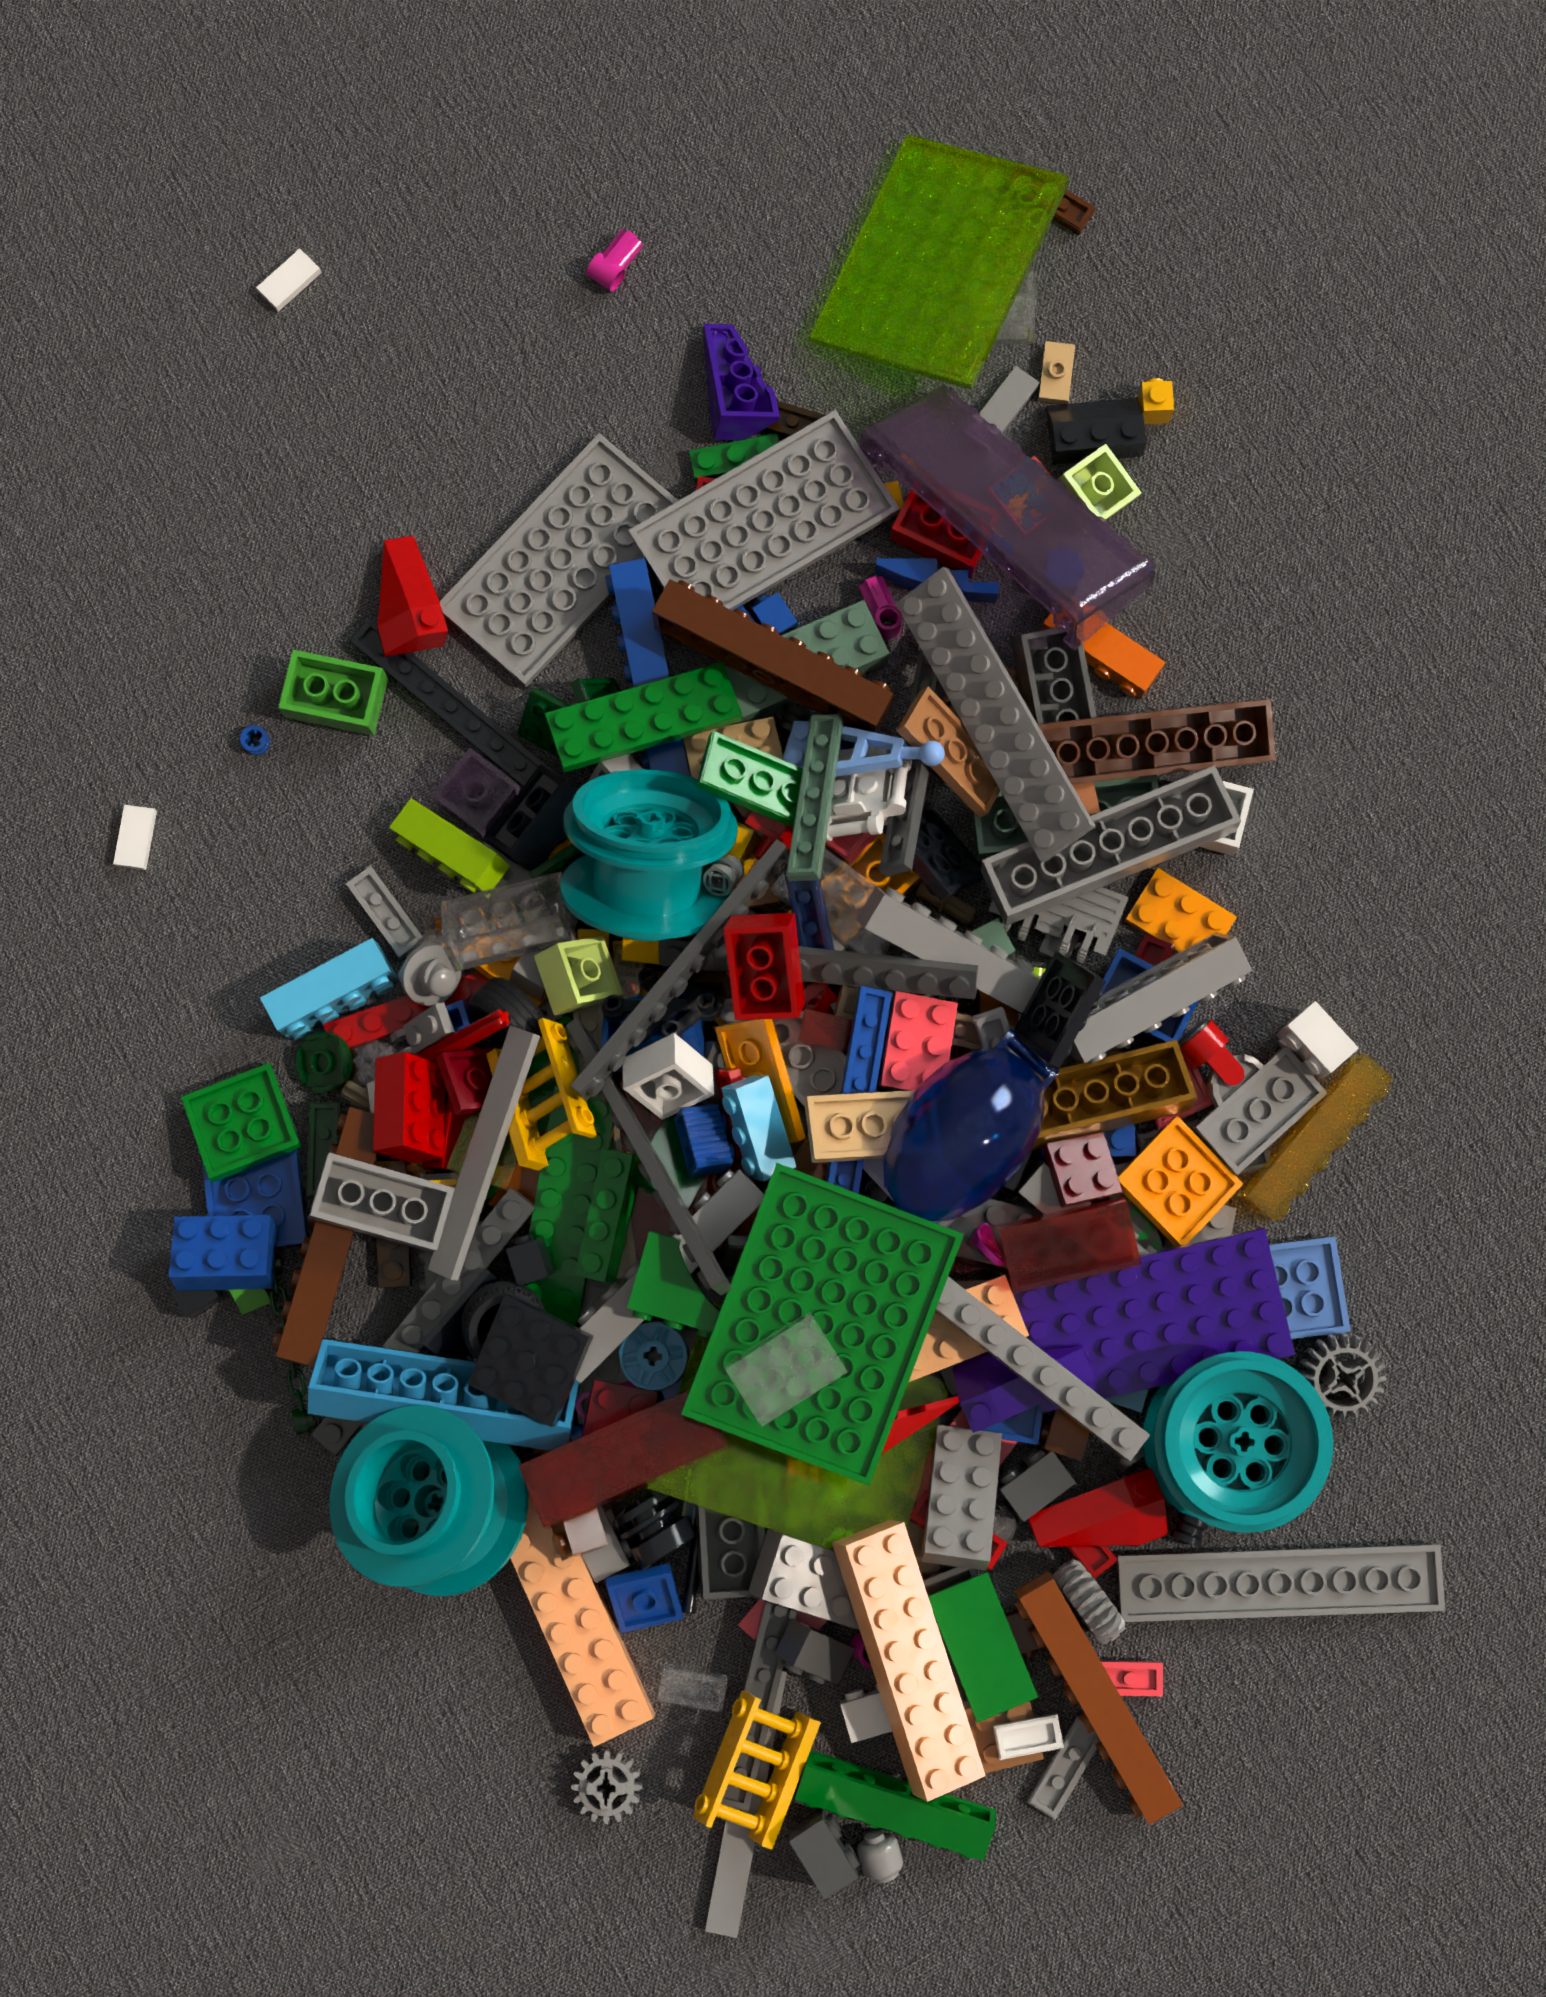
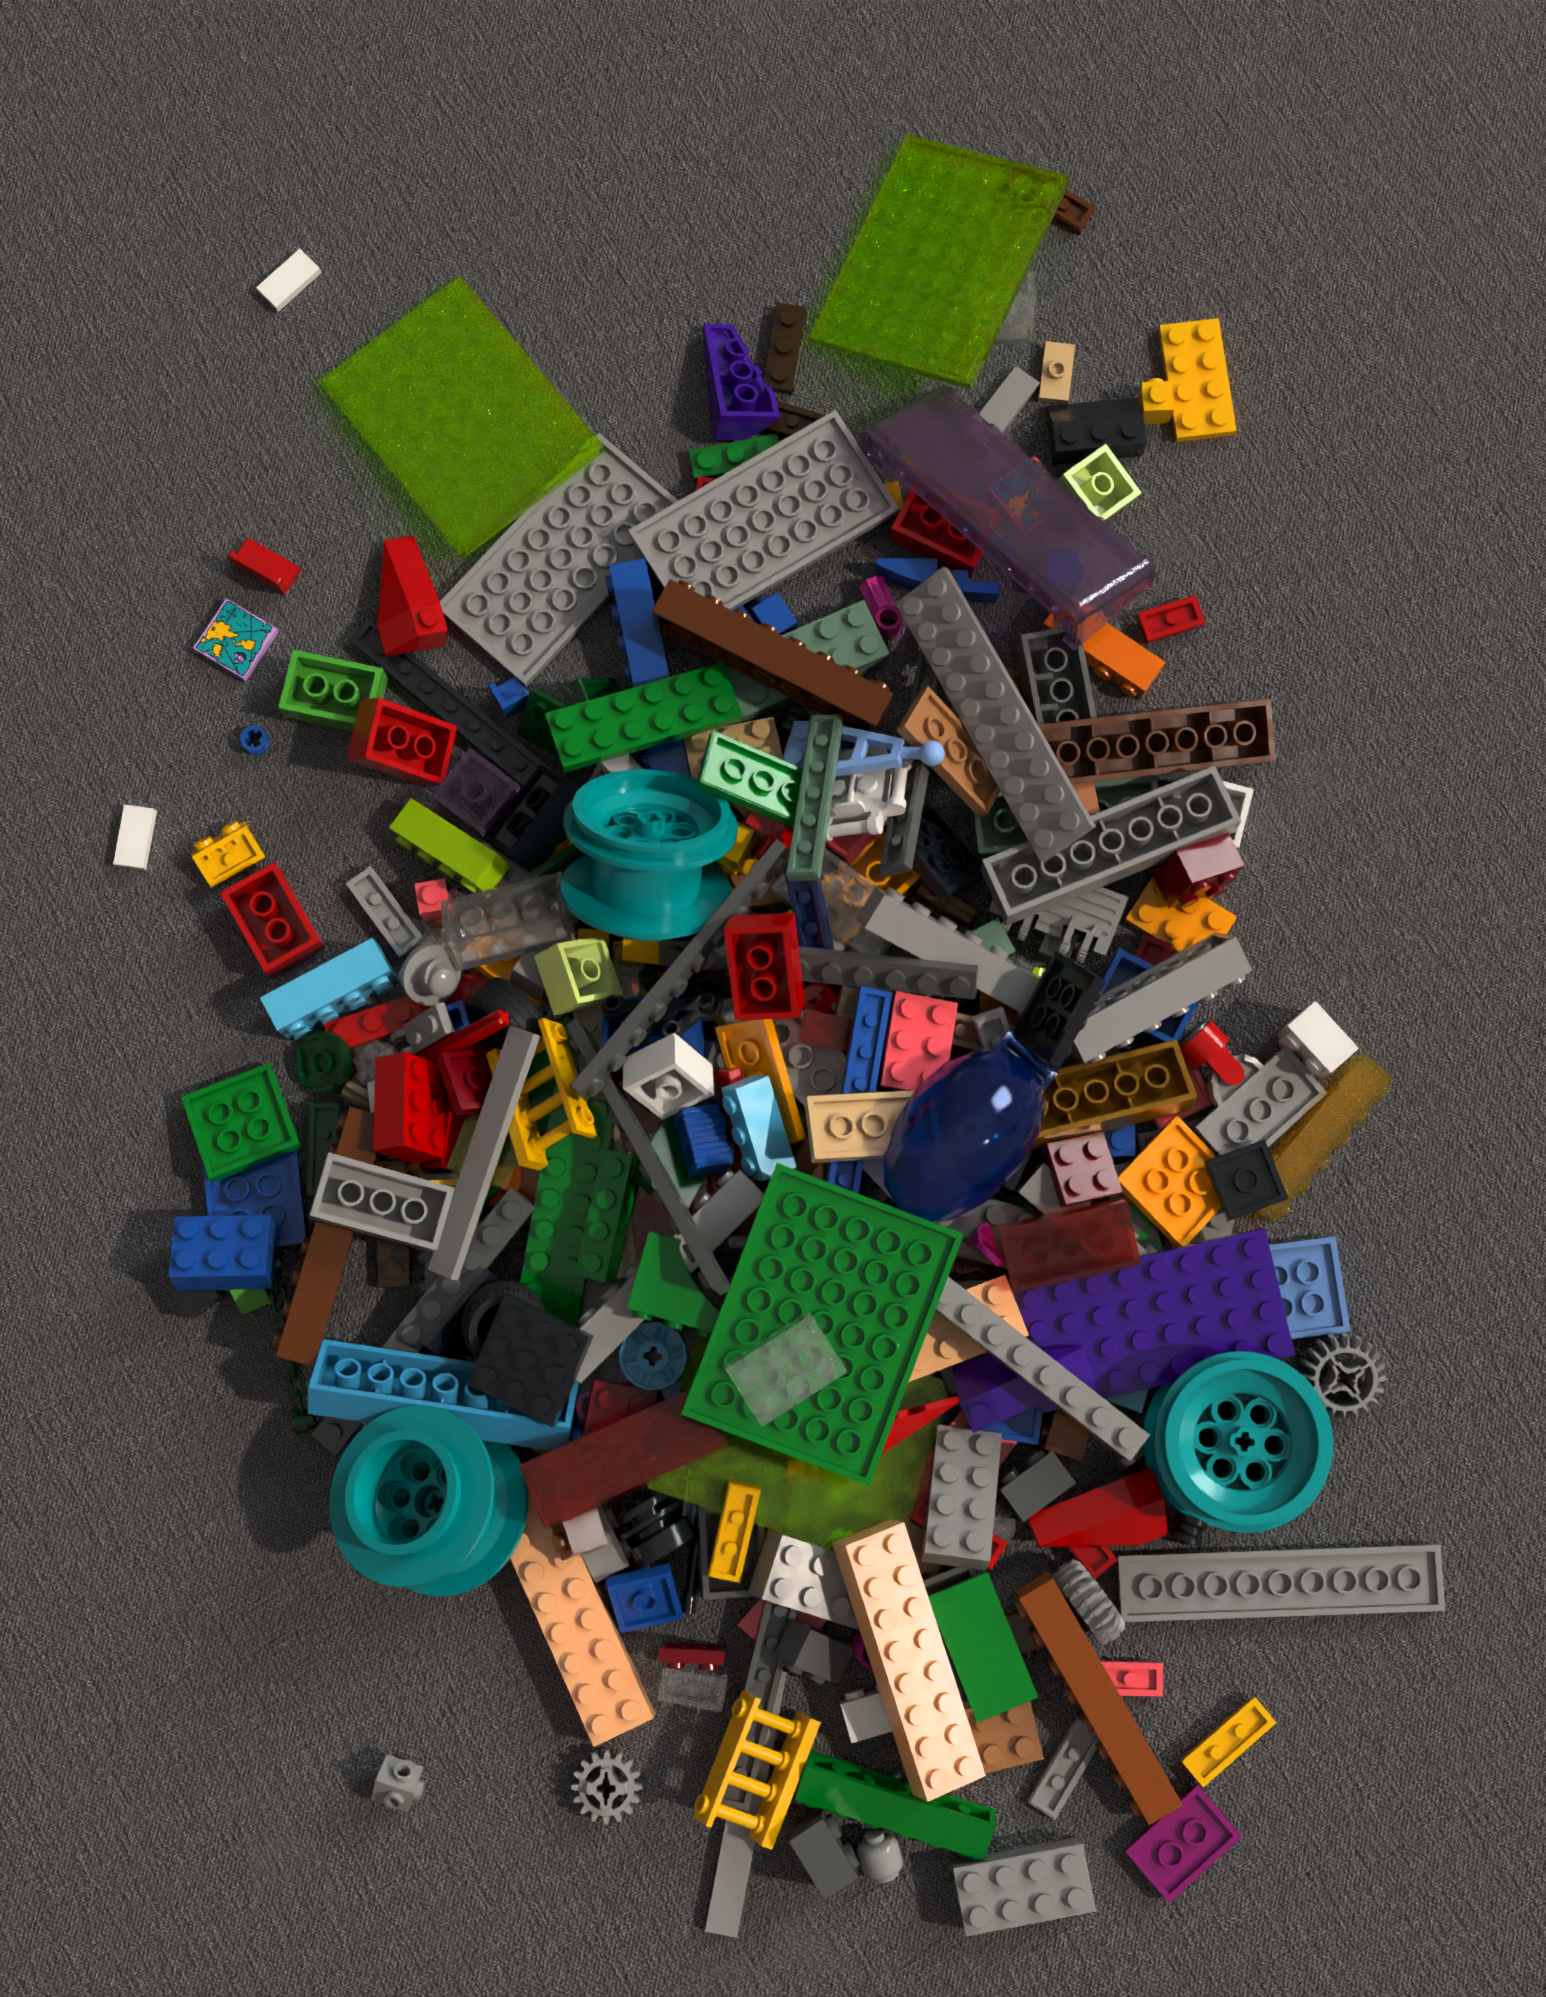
black brick [506,1233,555,1286] -> none
dark pink piece [586,229,643,292] -> none
light grey wheel [703,855,744,896] -> none
white tile [992,1713,1064,1760] -> none
none -> yellow bracket [191,821,265,888]
none -> tile [193,598,279,682]
none -> red brick [220,862,326,979]
none -> red panel [227,538,301,595]
none -> clear neon green plate [318,275,605,559]
none -> red brick [346,697,457,787]
none -> light grey brick [371,1754,426,1812]
none -> coral brick [414,878,455,921]
none -> blue panel [488,677,529,719]
none -> dark red plate [658,1642,726,1671]
none -> yellow tile [708,1480,761,1583]
none -> dark brown plate [764,302,806,395]
none -> light grey brick [951,1837,1096,1936]
none -> magenta plate [1124,1783,1242,1903]
none -> red plate [1136,595,1206,644]
none -> dark red brick [1153,833,1245,908]
none -> yellow plate [1158,318,1237,442]
none -> yellow plate [1180,1696,1277,1787]
none -> black tile [1204,1139,1289,1222]

